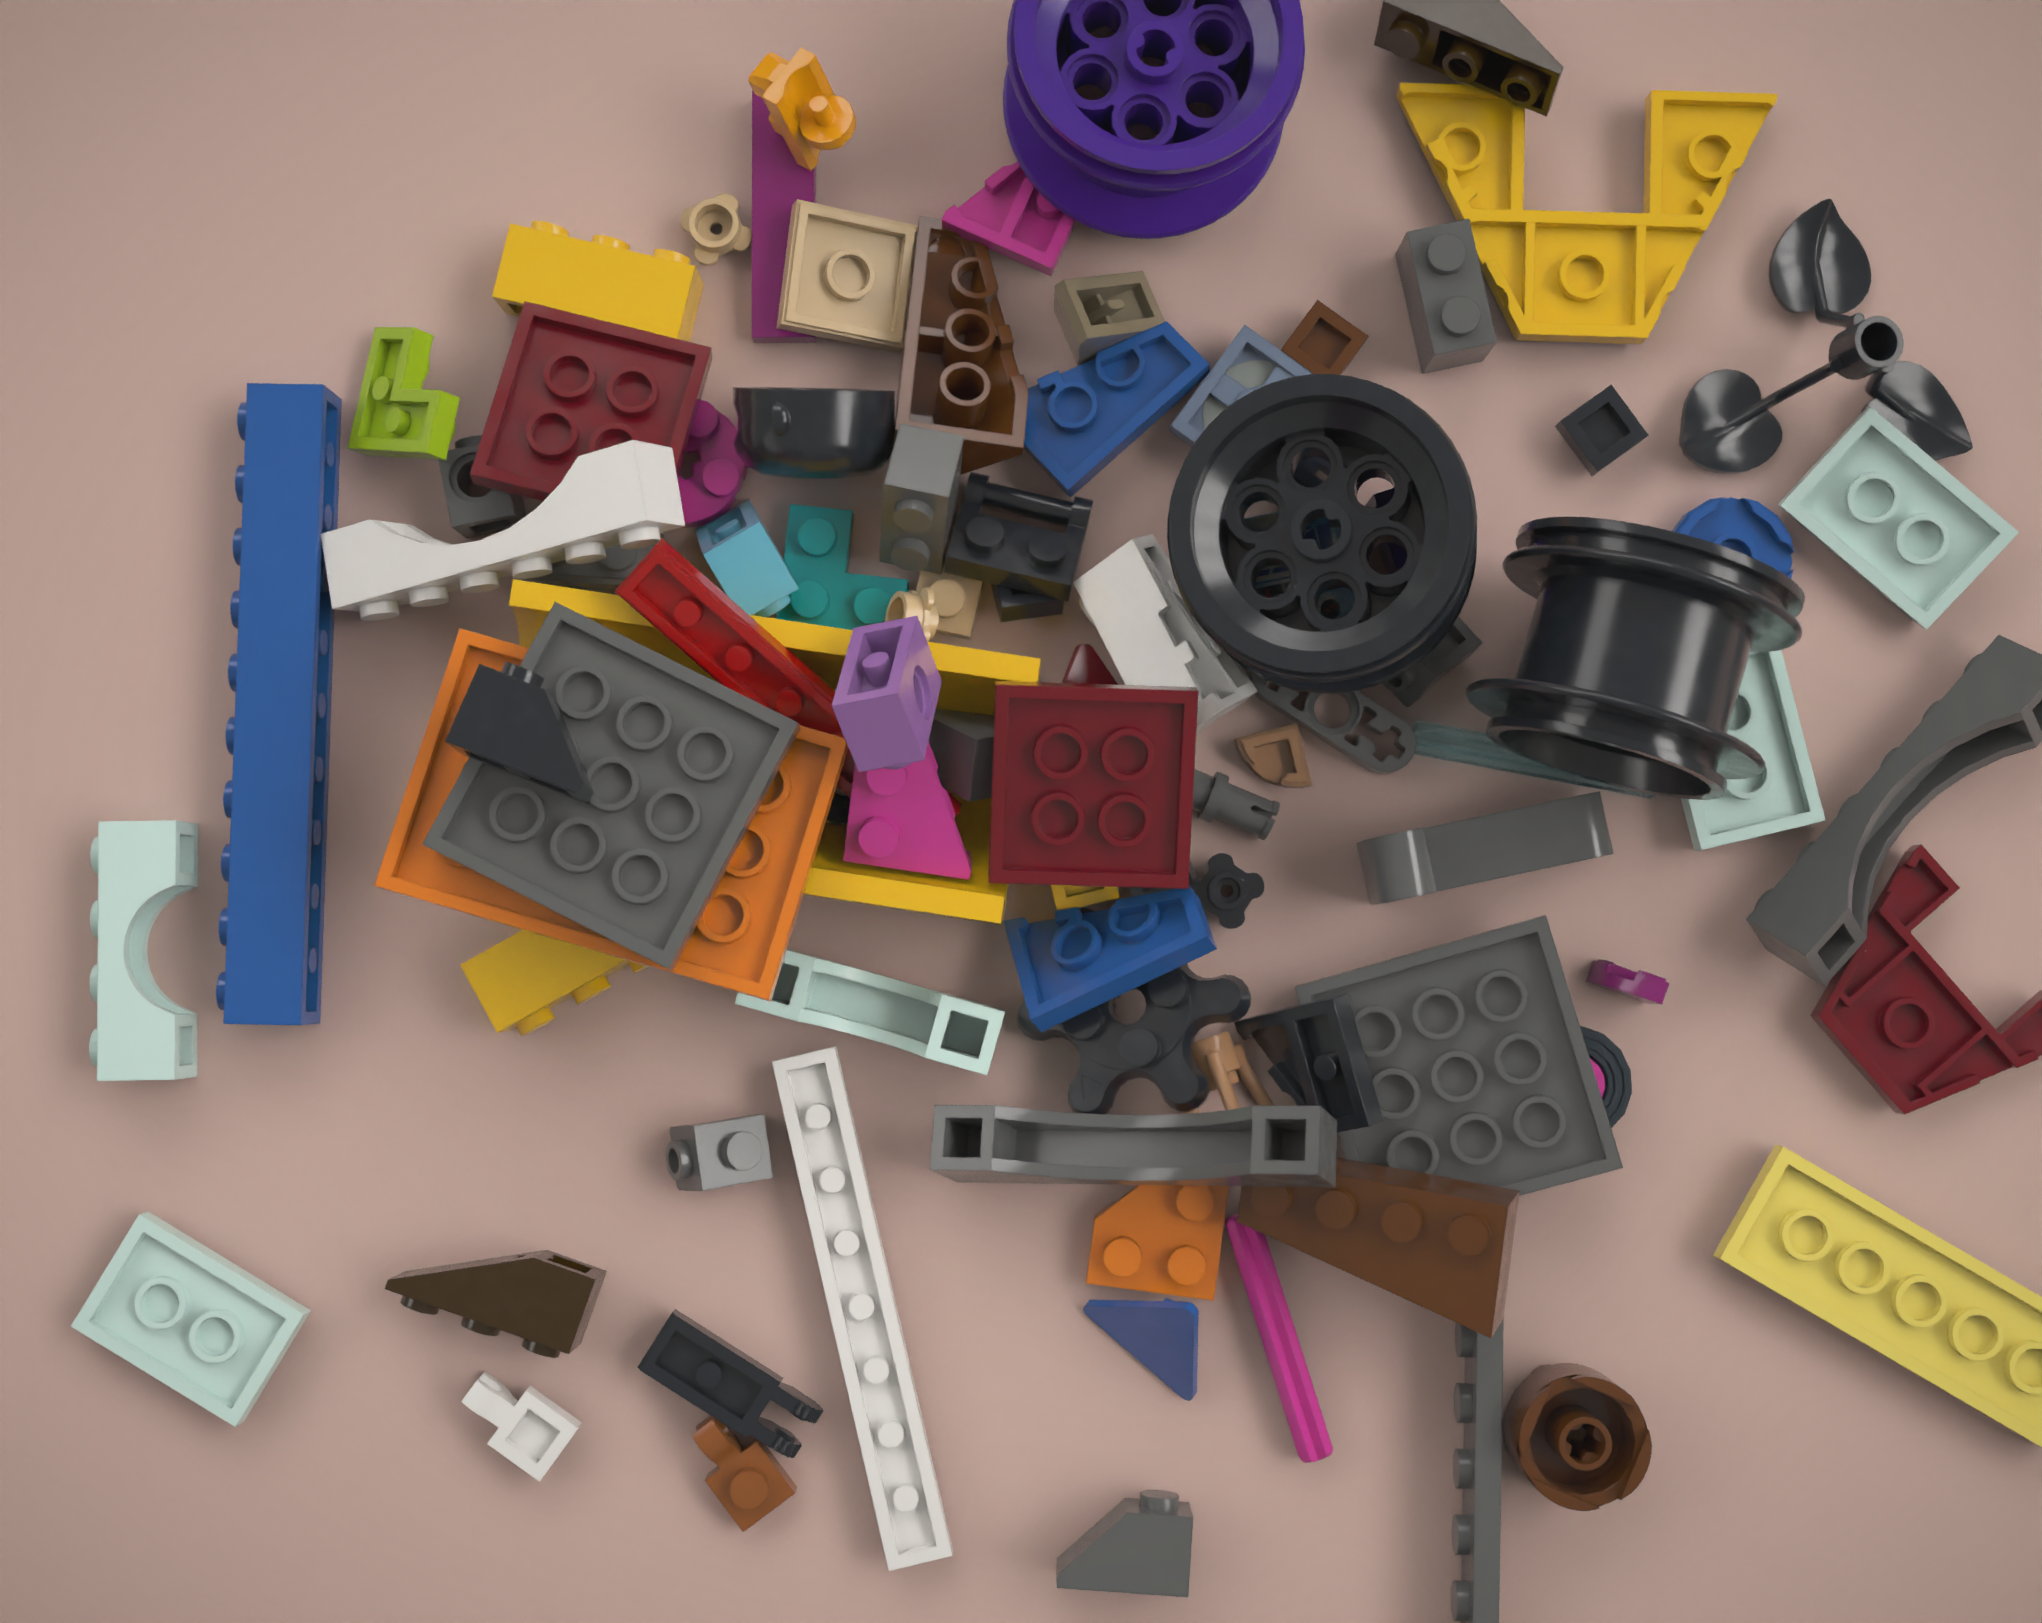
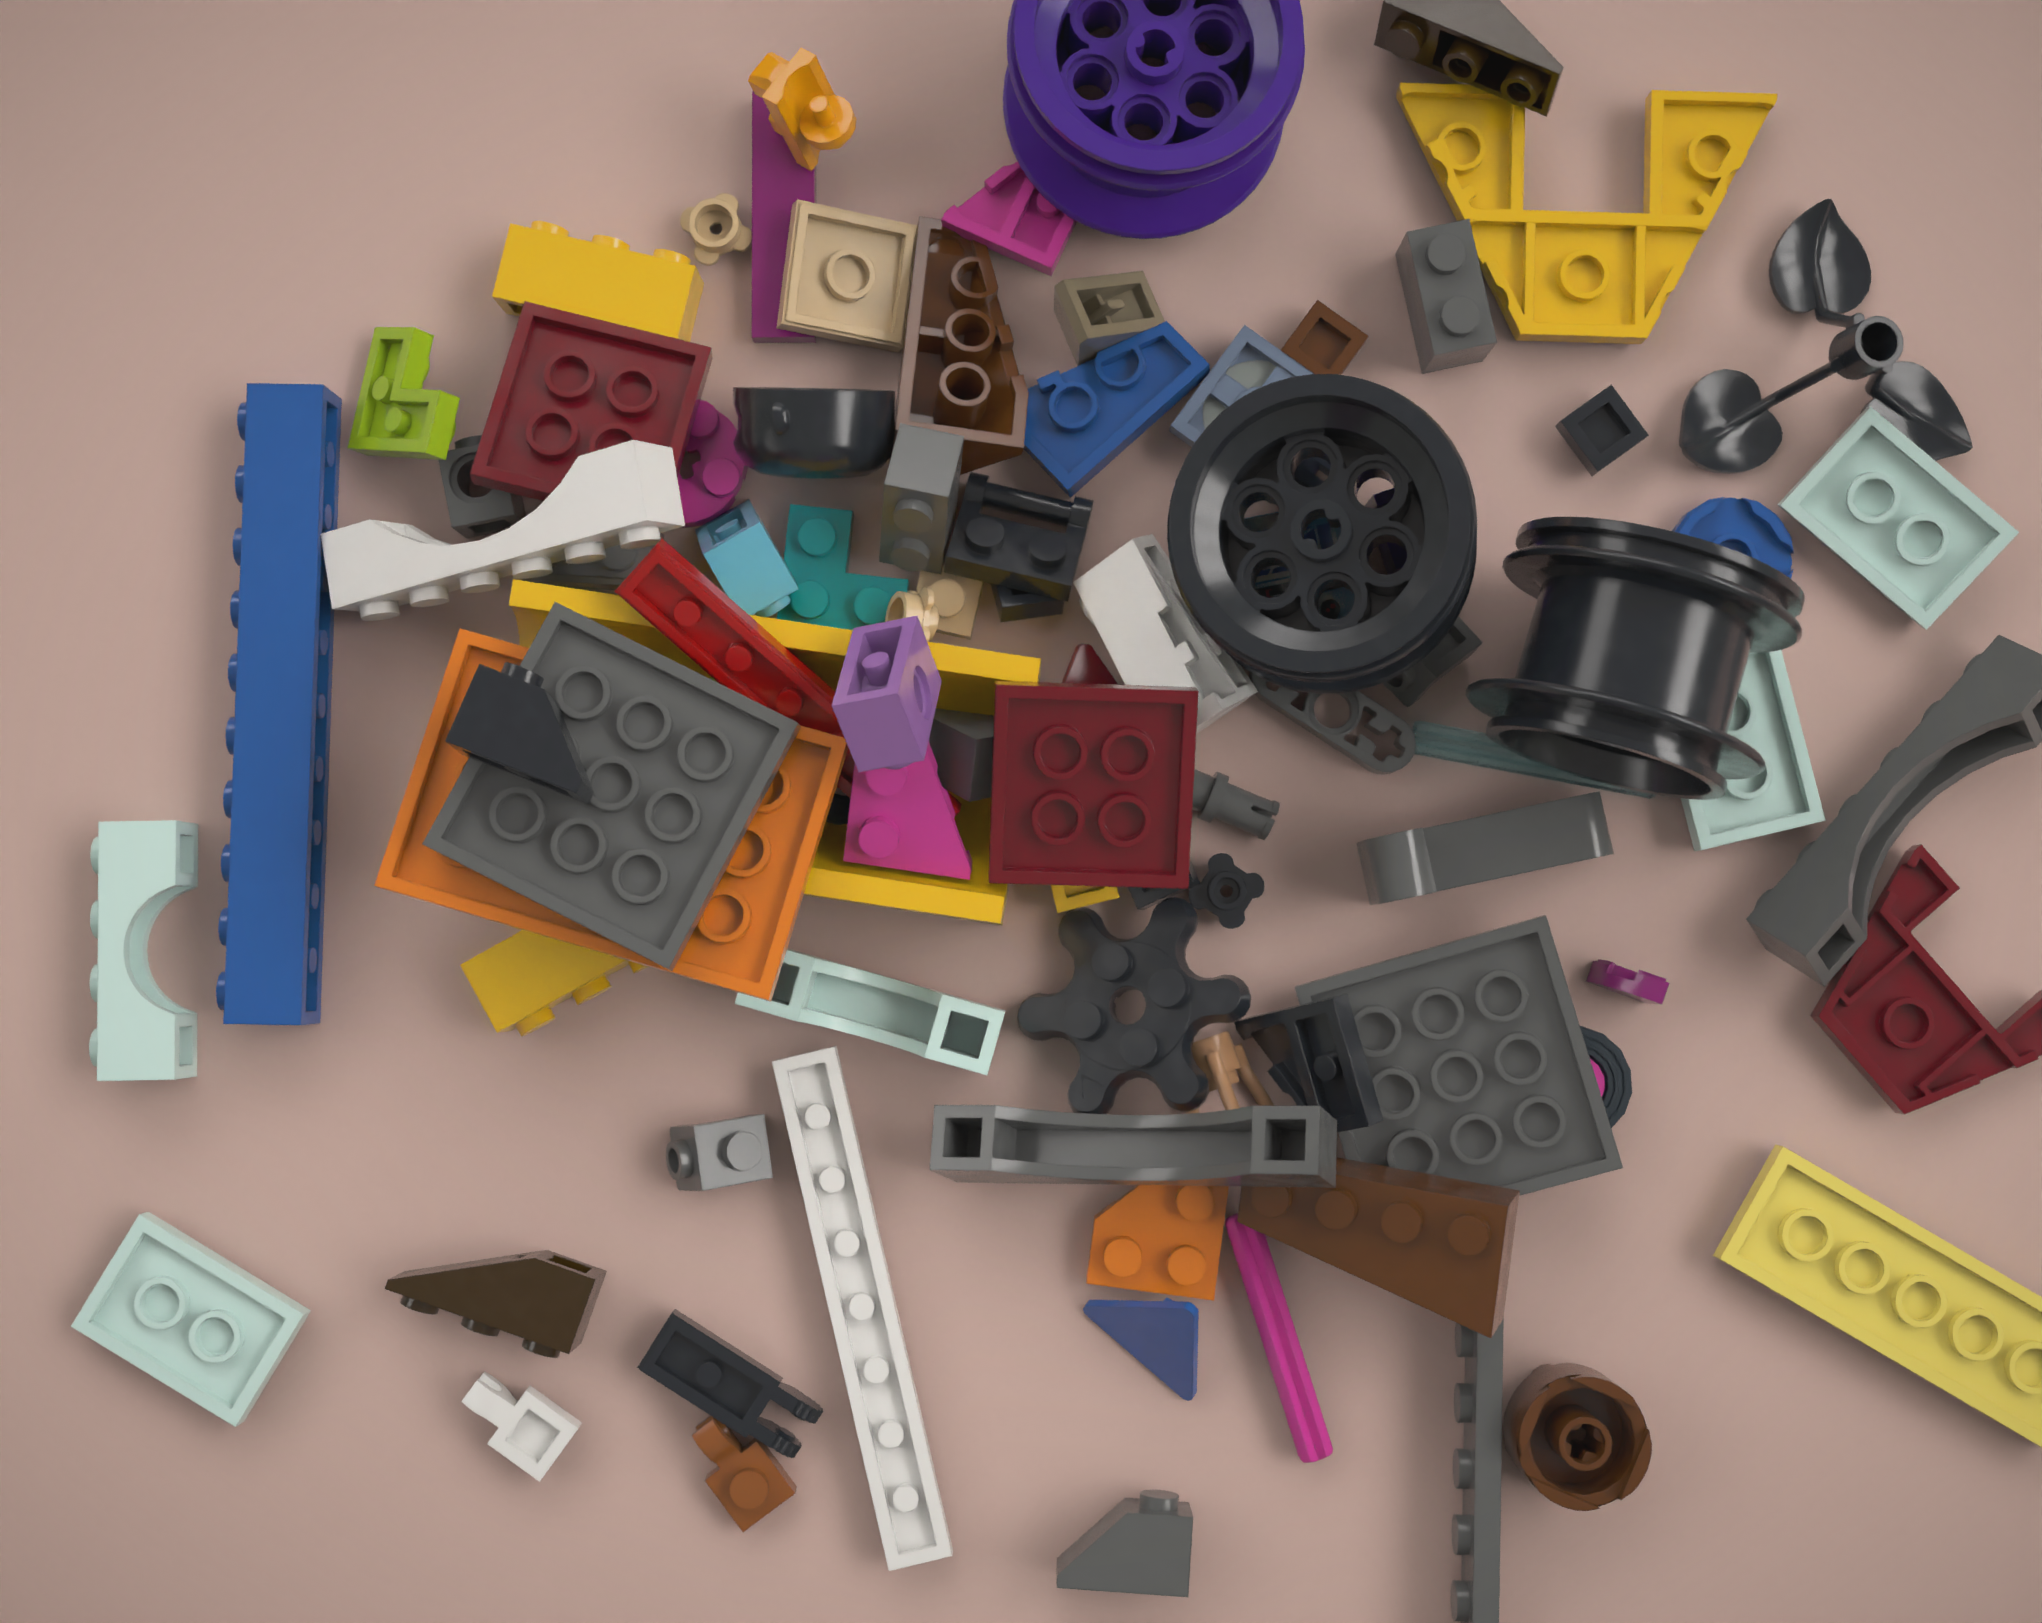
blue wing [1003,886,1217,1032] -> none
medium nougat tile [1234,724,1312,788] -> none

